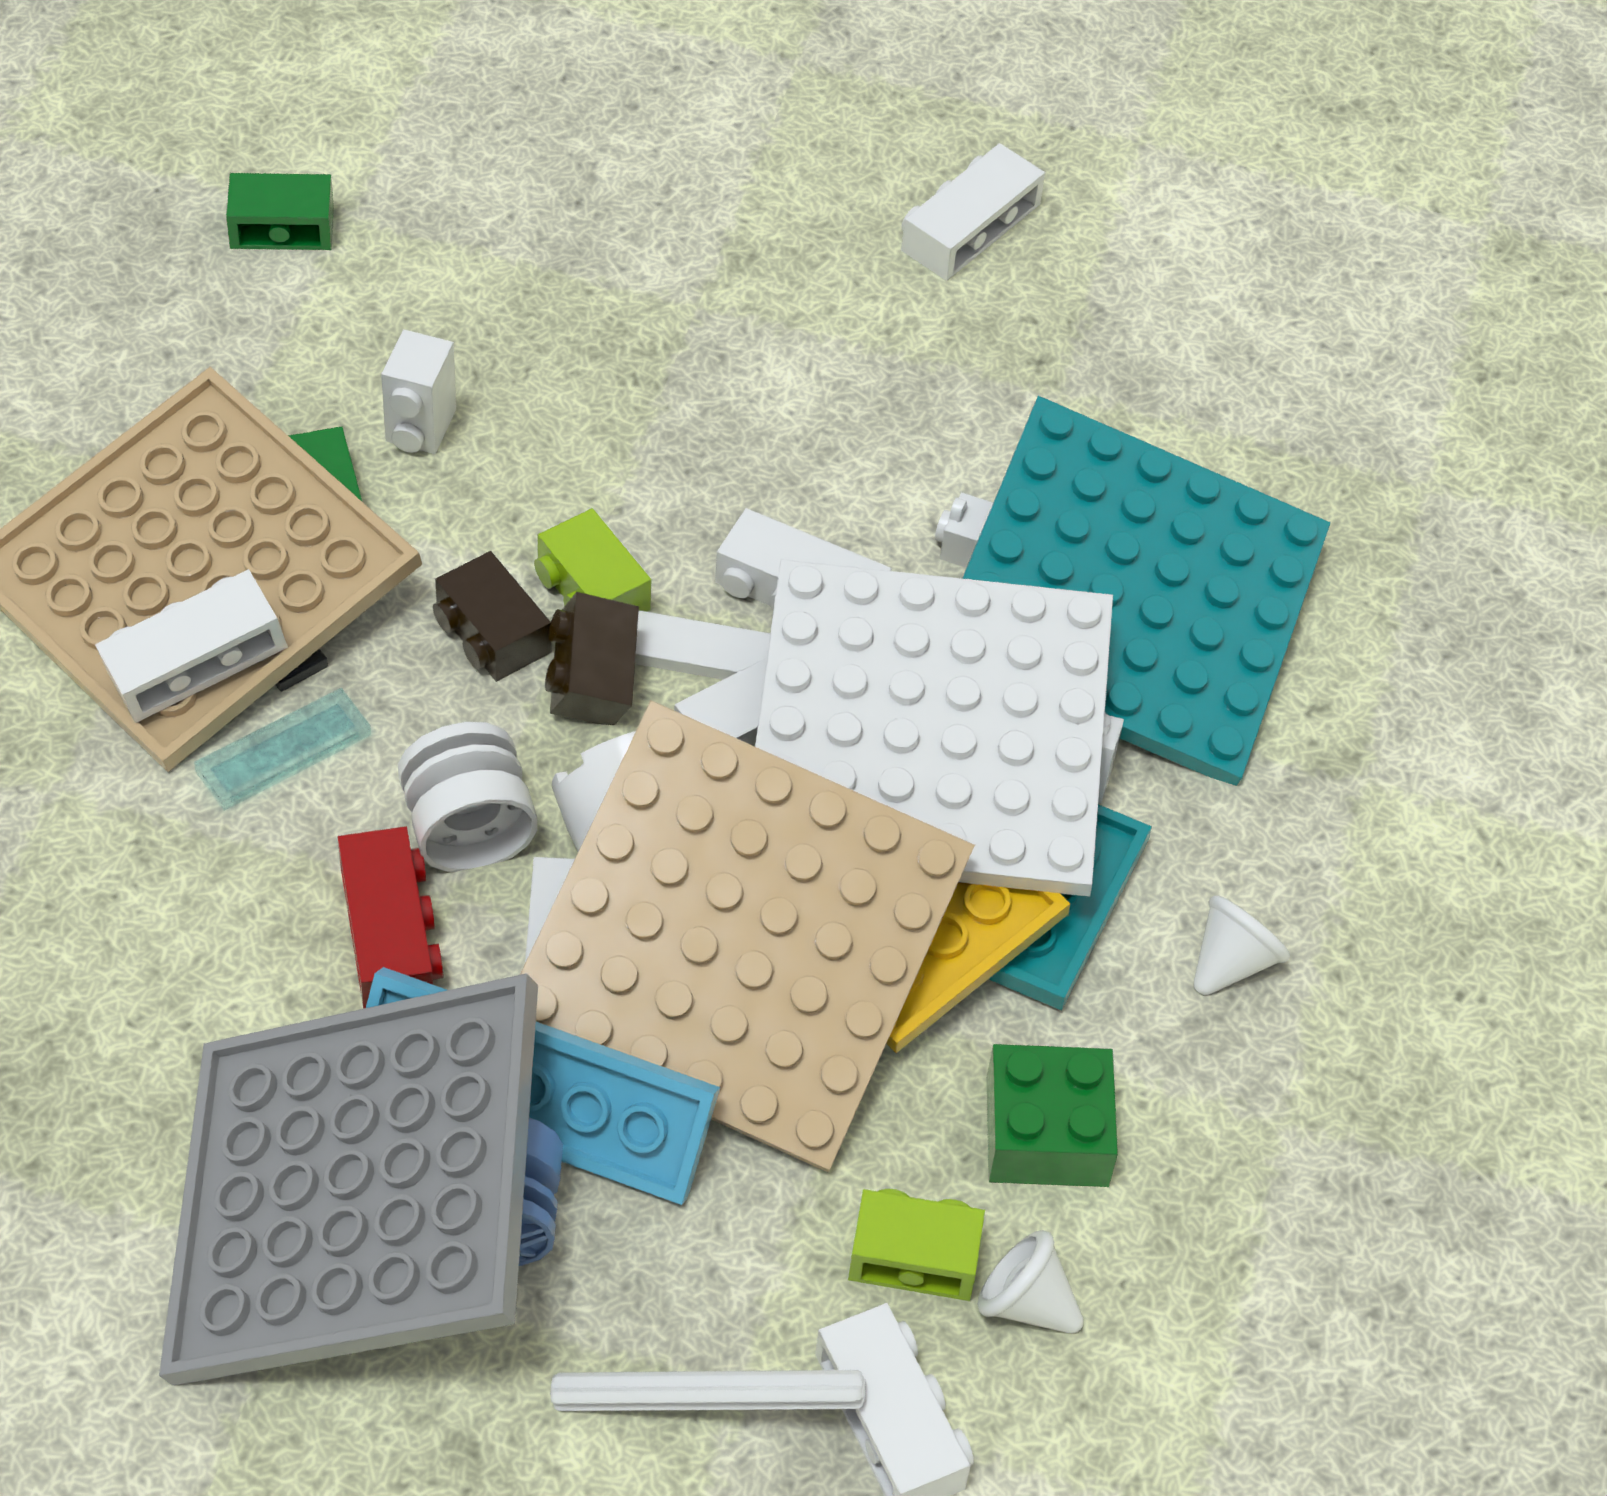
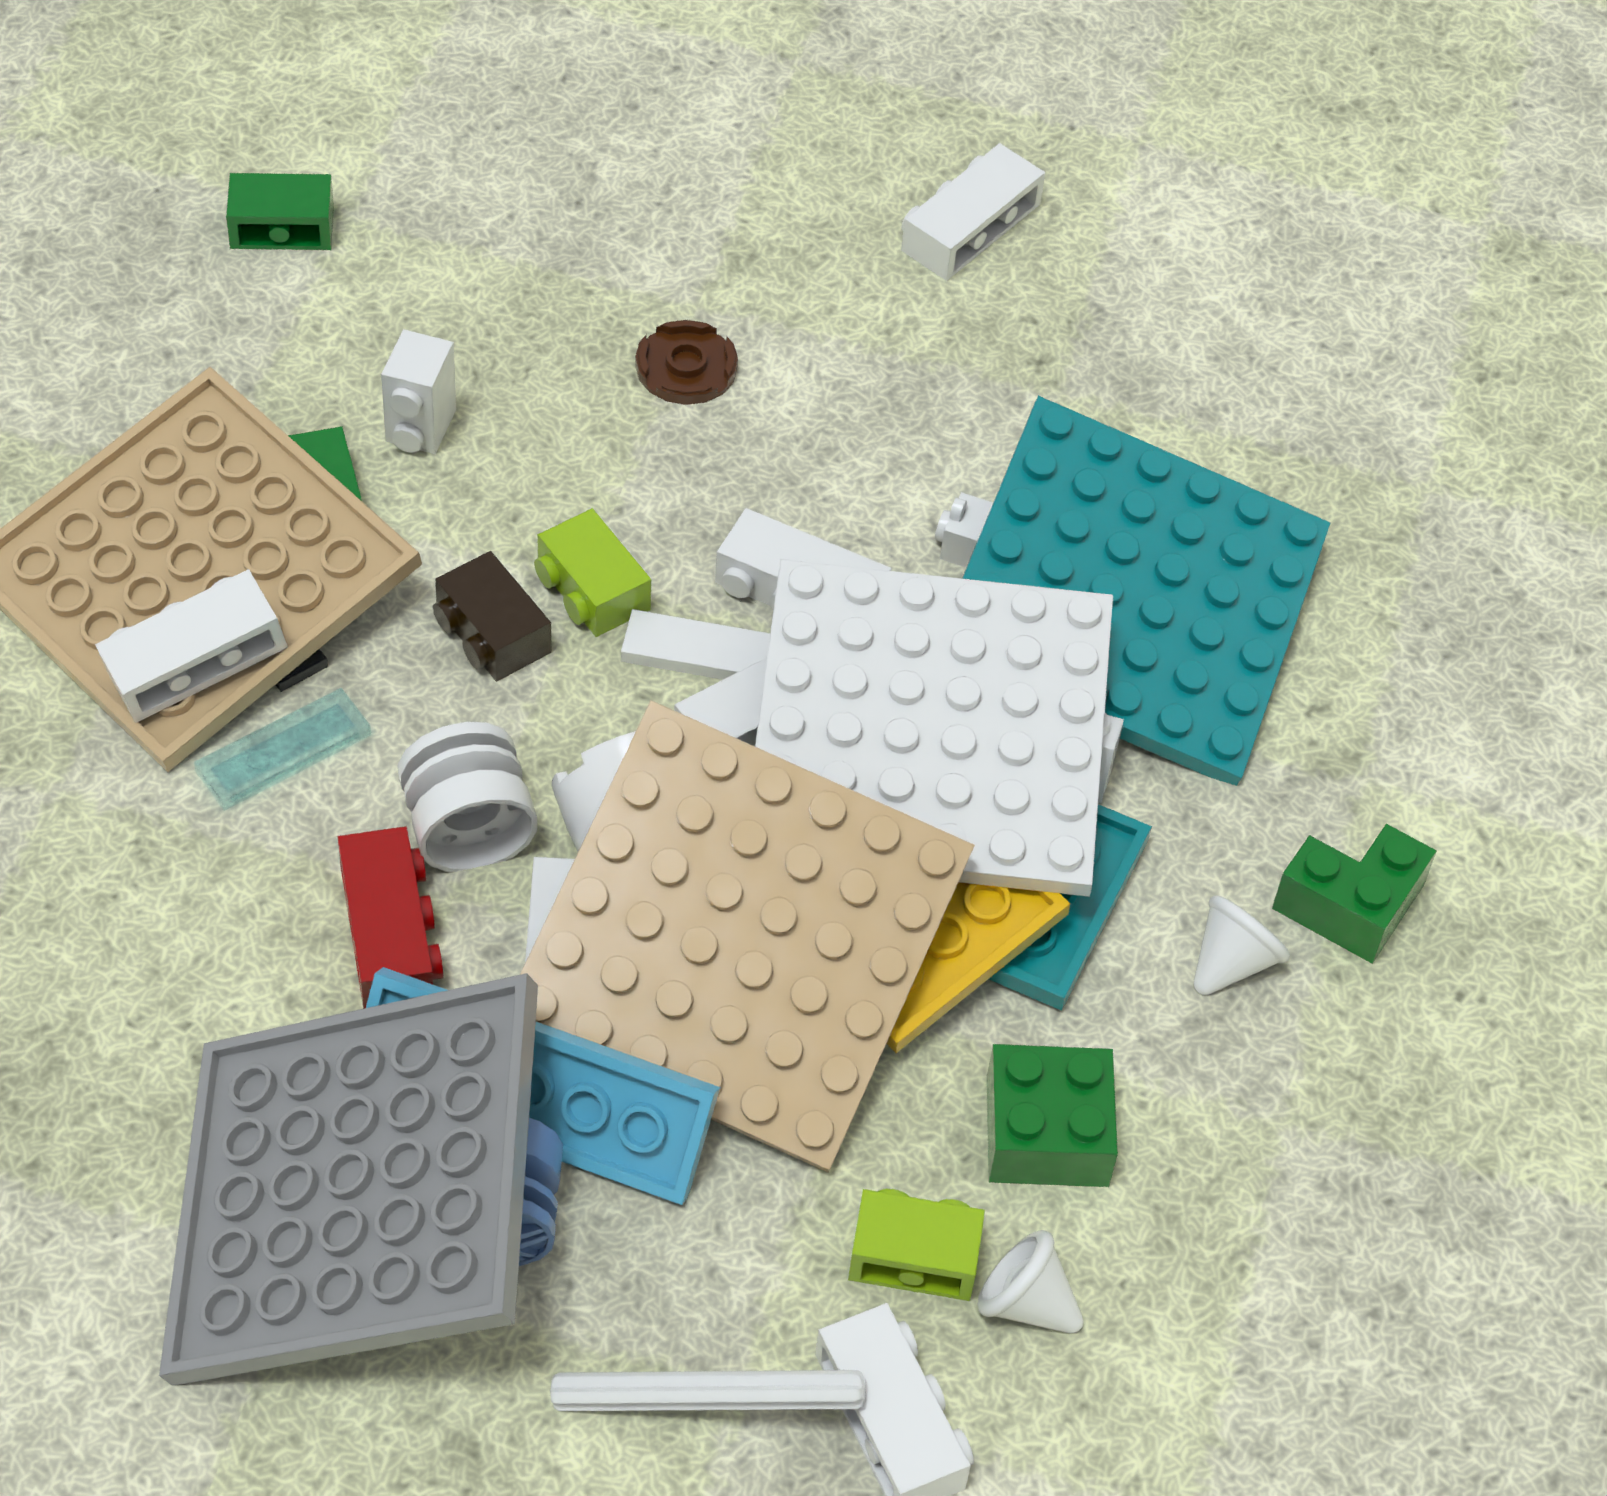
dark brown brick [545,592,639,725] -> none
none -> reddish brown tile [635,320,738,405]
none -> green brick [1272,824,1437,964]

